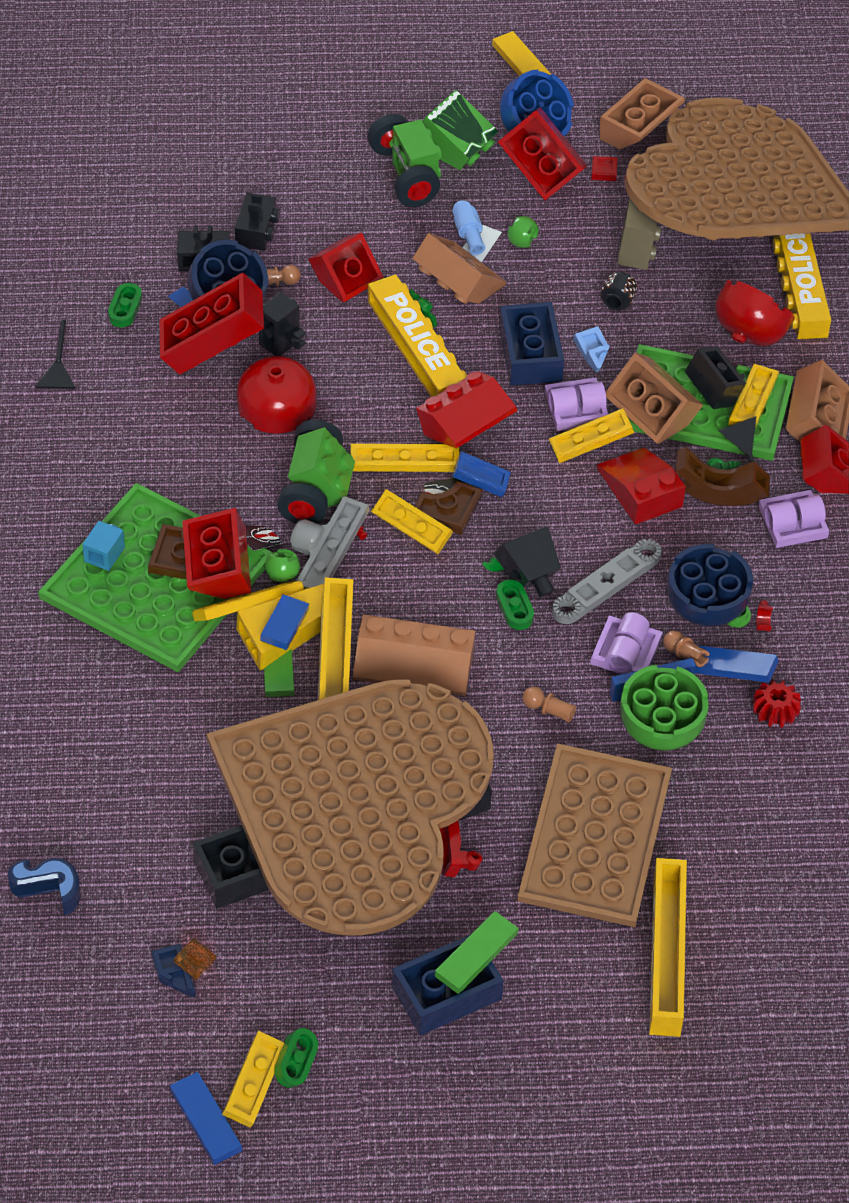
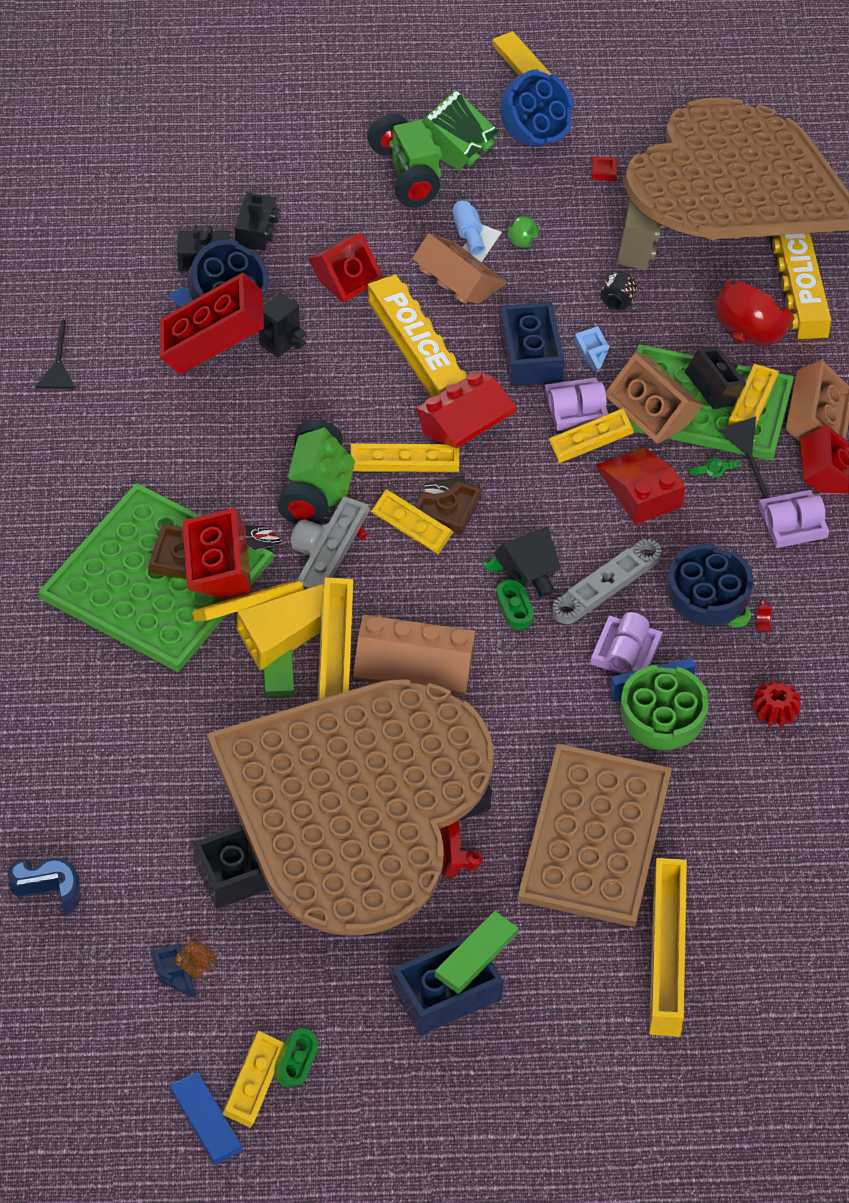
dark azure brick [83,521,125,571] -> none
green plate [108,283,142,328] -> none
red cylinder [237,356,317,434] -> none
blue tile [260,594,309,650] -> none
bright green piece [265,549,300,583] -> none
nougat pin [267,265,301,287] -> none
green piece [409,289,437,328] -> none
blue tile [452,451,511,497] -> none
red slope [498,107,587,200] -> none
nougat pin [522,686,576,723] -> none
nougat slope [600,78,685,150] -> none
nougat pin [663,630,709,667] -> none
reddish brown arch [675,447,770,506] -> none
blue tile [695,645,779,683] -> none

